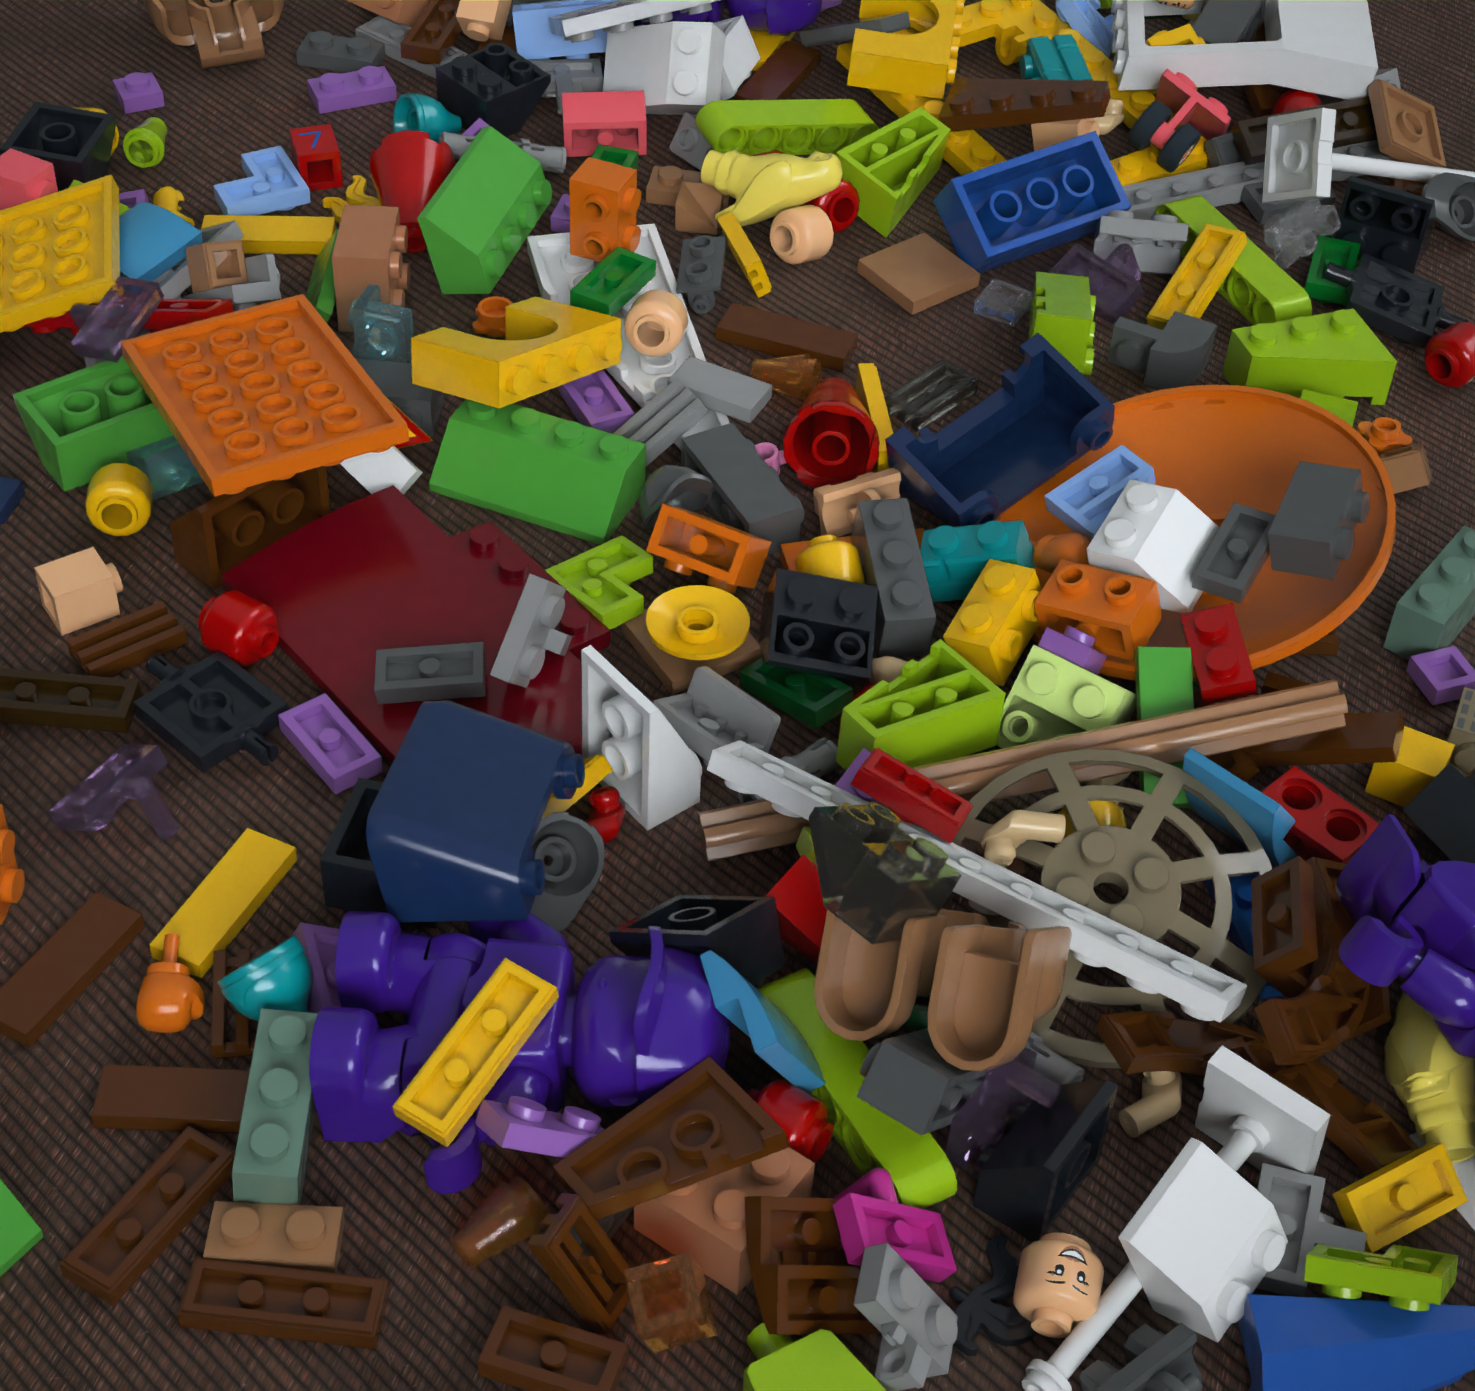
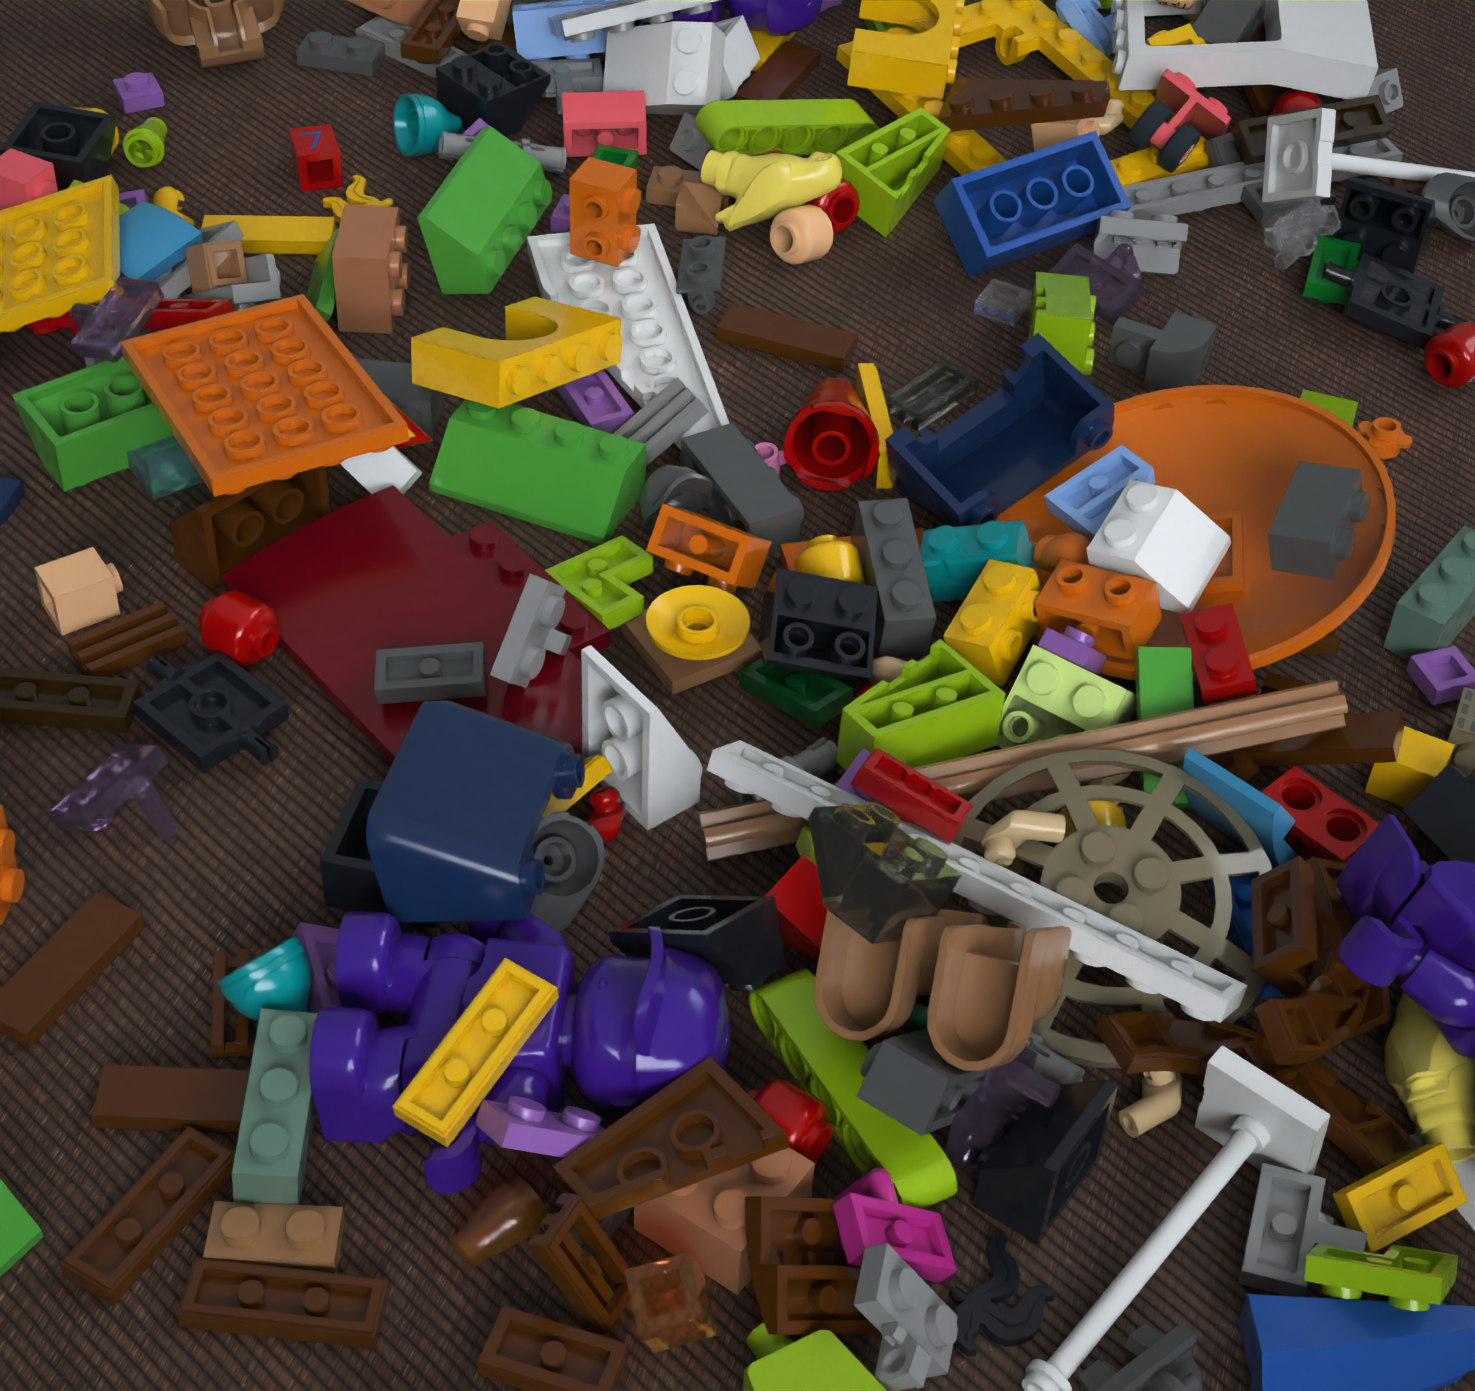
yellow head [85,463,154,536] -> none
orange piece [136,933,205,1033] -> none
yellow tile [149,828,297,979] -> none
light blue plate [213,145,311,216] -> none
medium lavender plate [278,693,383,794] -> none
medium lavender plate [307,66,397,114] -> none
clear light blue bracket [349,284,414,364] -> none
red cone [369,130,455,253] -> none
orange plate [472,296,513,337] -> none
green plate [570,247,656,316] -> none
light nougat head [624,290,688,357] -> none
light grey bracket [653,666,781,766] -> none
light grey tile [667,356,772,423] -> none
dark azure slope [700,950,826,1092] -> none
yellow tile [717,212,772,298] -> none
clear orange cone [751,353,822,400] -> none
dark grey tile [799,12,910,47] -> none
light nougat hips [813,467,901,537] -> none
medium nougat tile [857,232,980,315] -> none
light nougat head [1013,1233,1104,1338] -> none
teal brick [1020,34,1093,80] -> none
white slope [1118,1137,1288,1343] -> none
yellow tile [1146,223,1248,330] -> none
lime beam [1155,195,1312,325] -> none
dark grey plate [1192,502,1276,604] -> none
lime wedge [1222,308,1397,405] -> none
medium nougat tile [1367,79,1446,168] -> none
medium nougat slope [1378,443,1432,494] -> none

